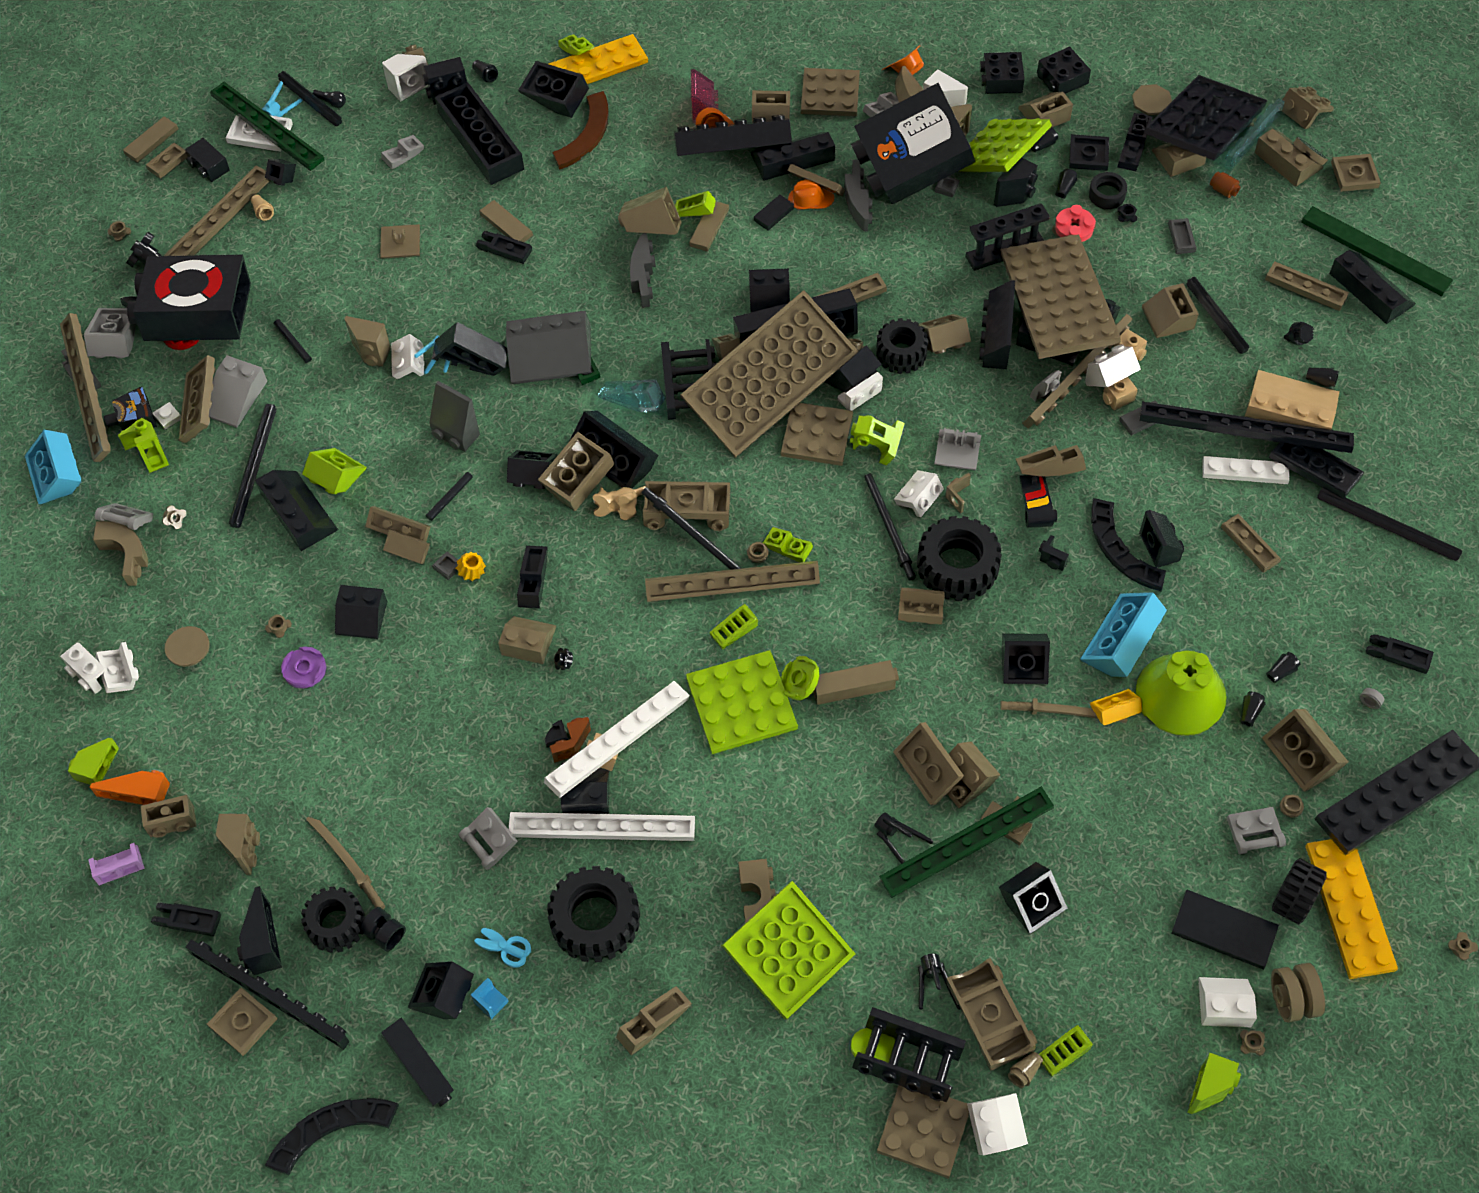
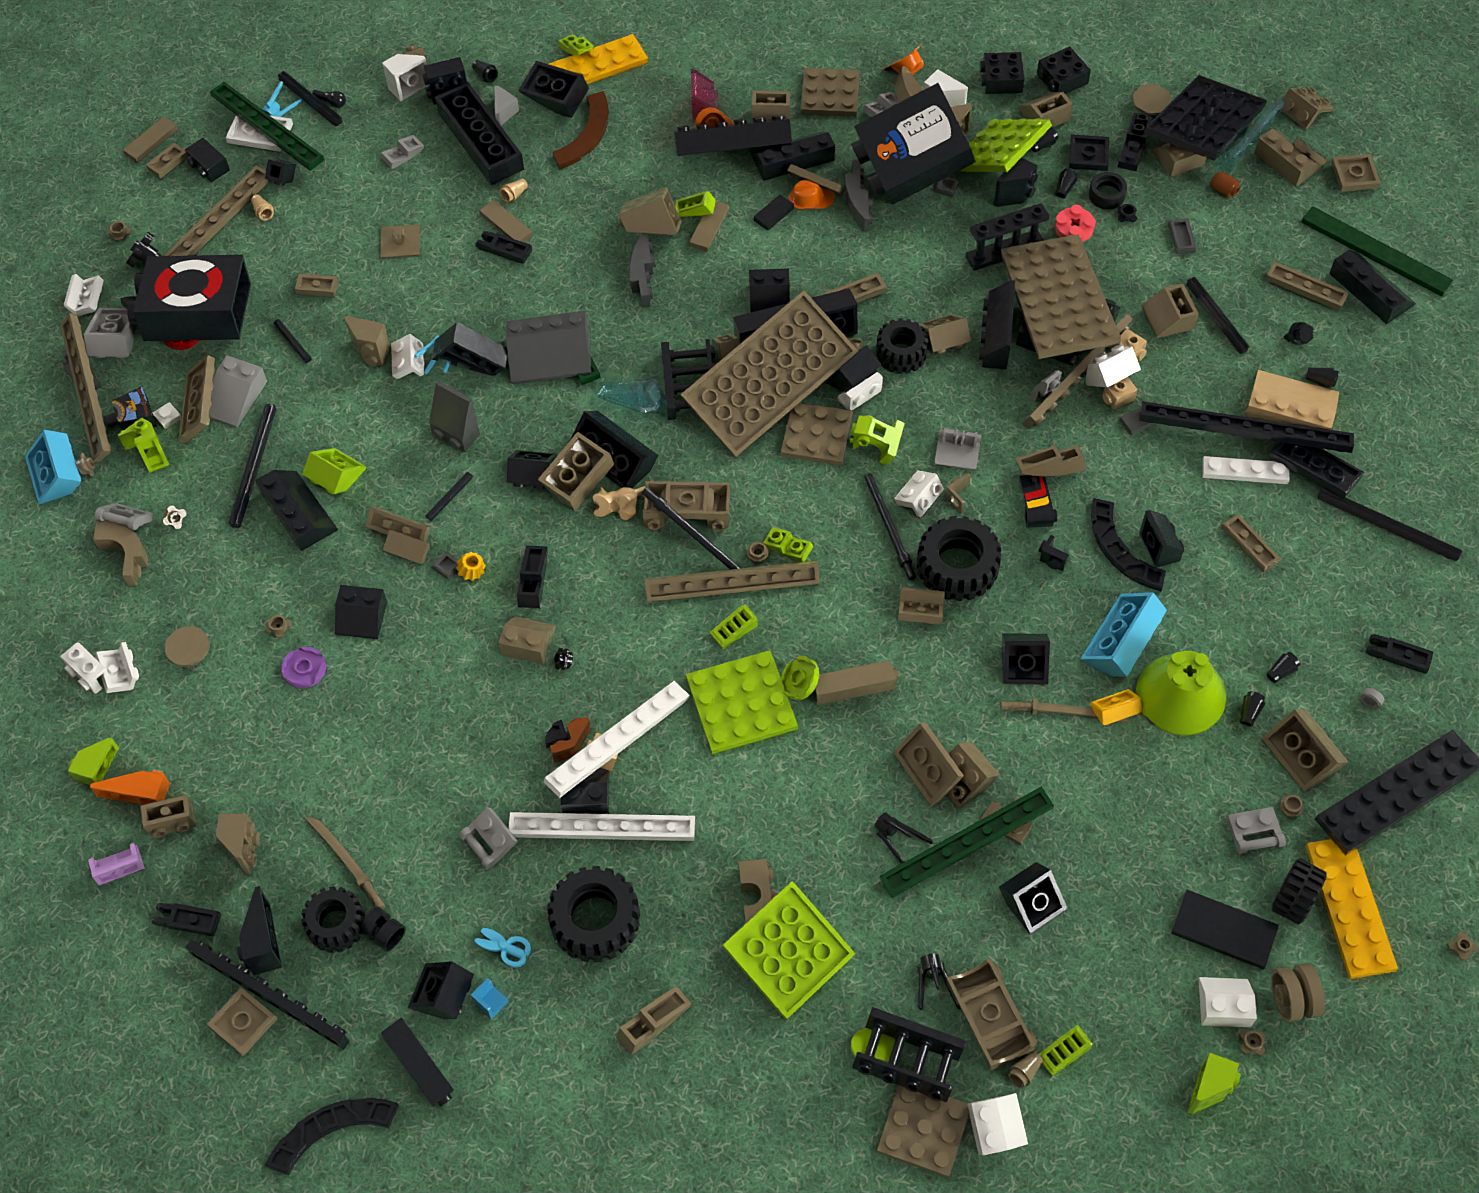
none -> white bracket [64,274,104,316]
none -> dark tan plate [76,453,95,477]
none -> dark tan plate [295,274,339,297]
none -> light grey slope [494,86,519,126]
none -> tan cone [499,178,528,203]

